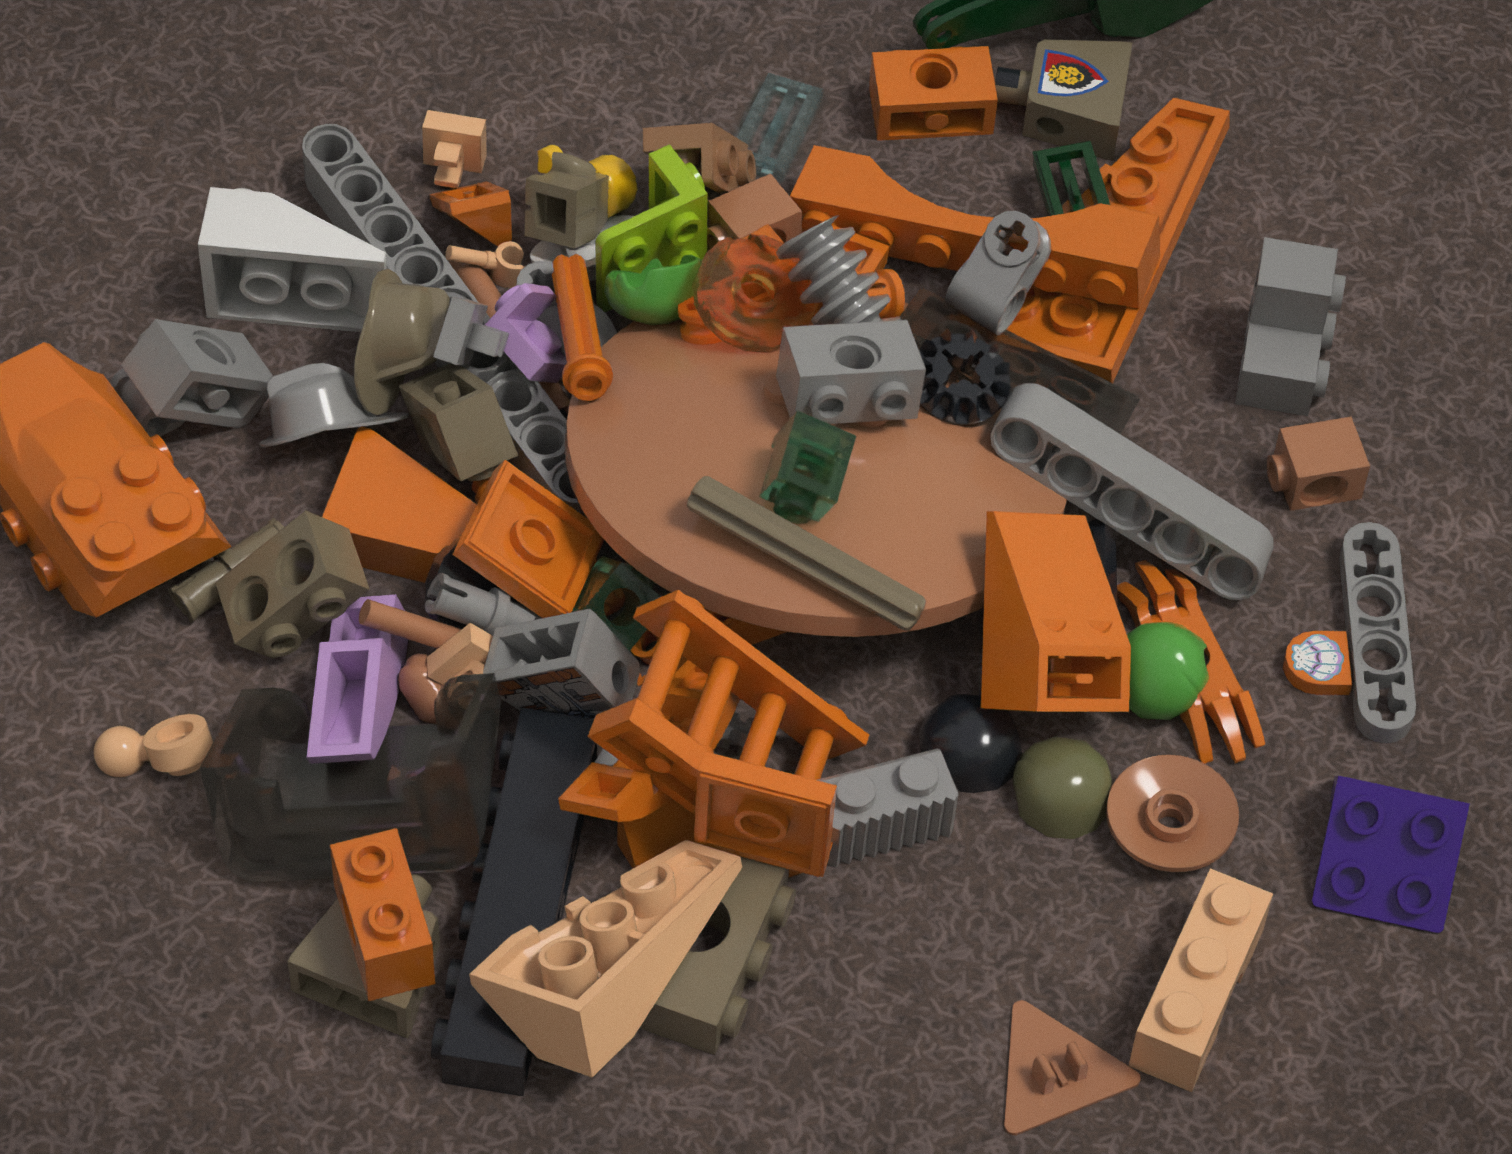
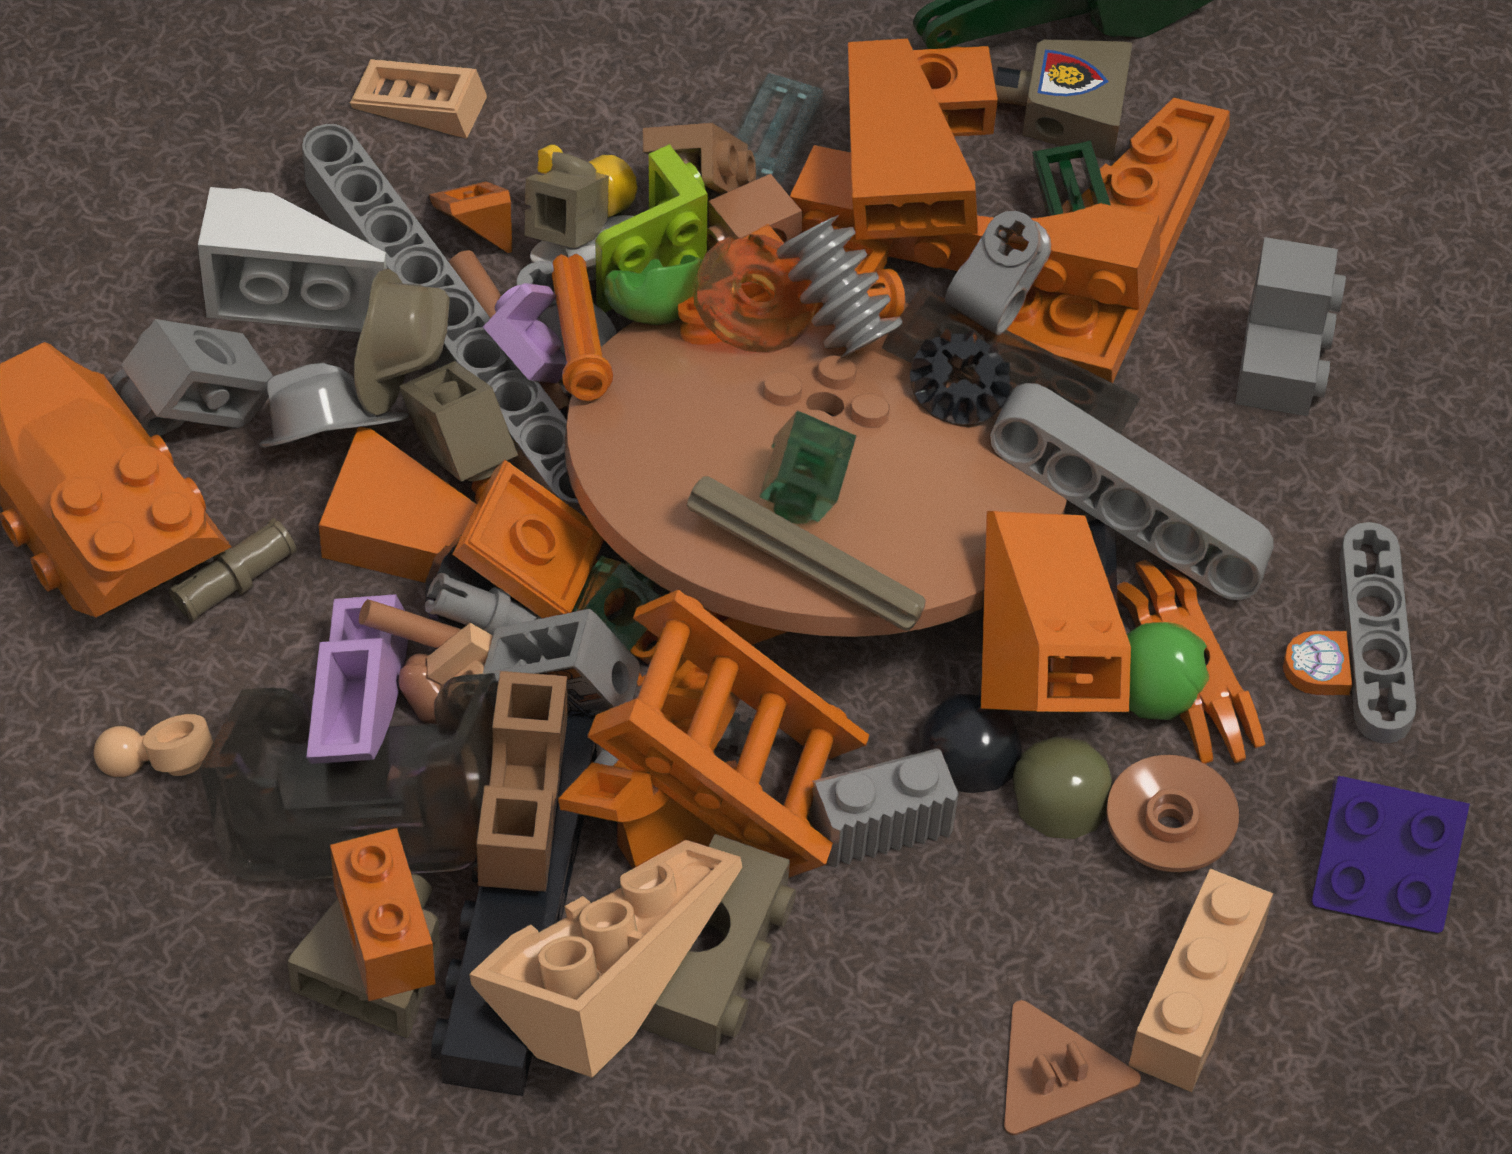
dark tan brick [215,510,370,659] -> none
light nougat tile [422,110,487,189] -> none
light grey tile [433,297,509,365] -> none
light nougat hand [445,241,525,288] -> none
orange tile [694,751,837,877] -> none
light grey brick [776,320,926,426] -> none
nougat brick [1267,417,1370,511] -> none
none -> light nougat slope [350,59,487,139]
none -> medium nougat arch [477,671,567,892]
none -> orange slope [848,38,978,240]

